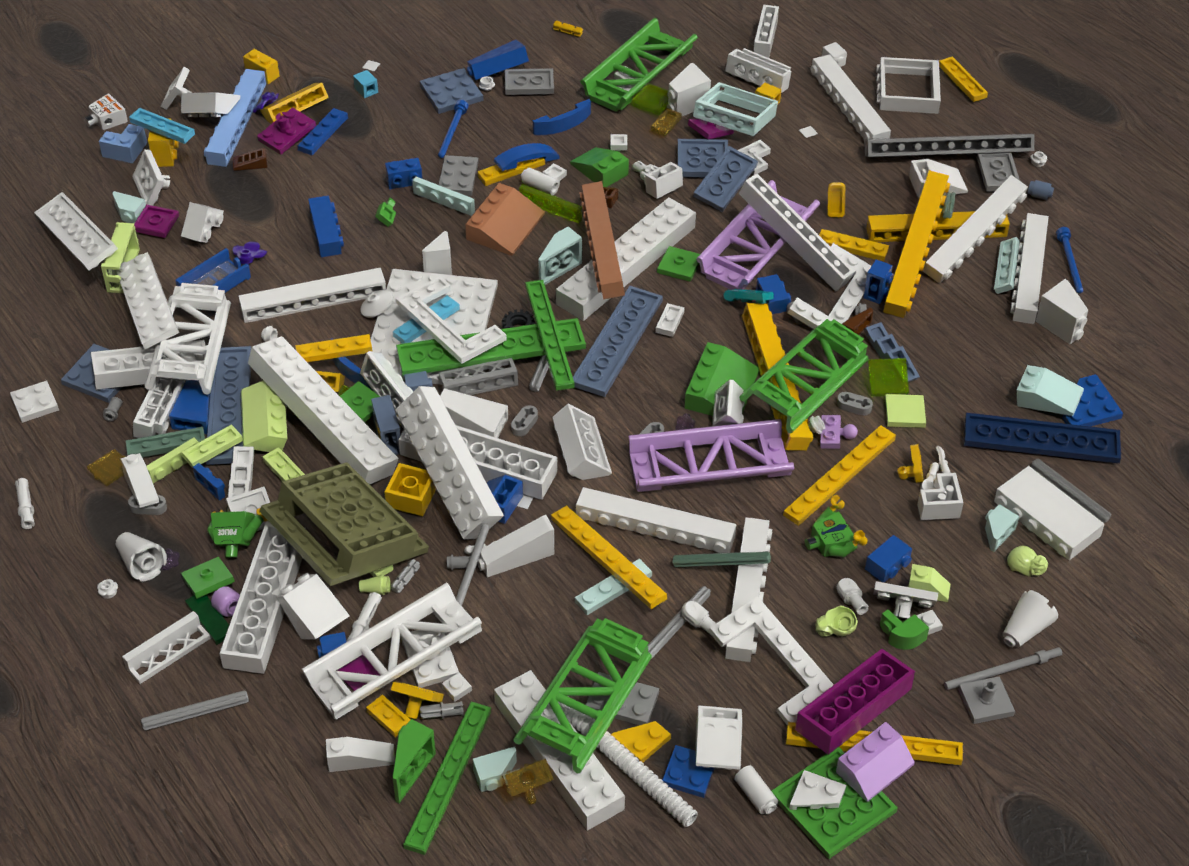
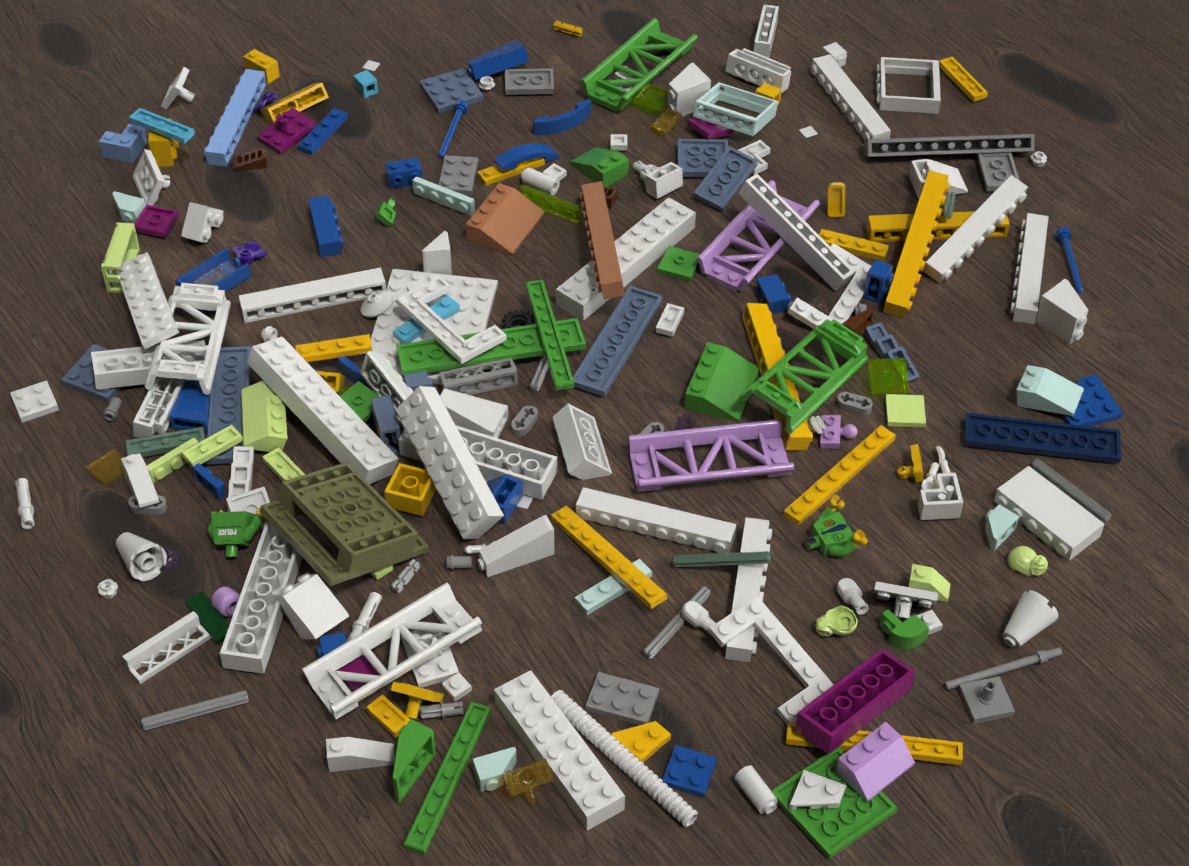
white plate [34,192,118,271] -> none
white torso [84,94,128,130] -> none
white slope [181,92,240,117] -> none
bright green plate [181,557,235,598] -> none
yellowish green cone [359,575,391,595] -> none
light grey bar [445,524,490,635] -> none
bright green piece [513,618,652,773] -> none
light aqua slope [538,227,582,285] -> none
white slope [696,705,742,770] -> none
white slope [712,380,745,427] -> none
teal hinge [724,289,774,303] -> none
blue brick [865,535,912,583] -> none
light aqua plate [994,237,1020,294] -> none
sand blue brick [1027,180,1054,200] -> none

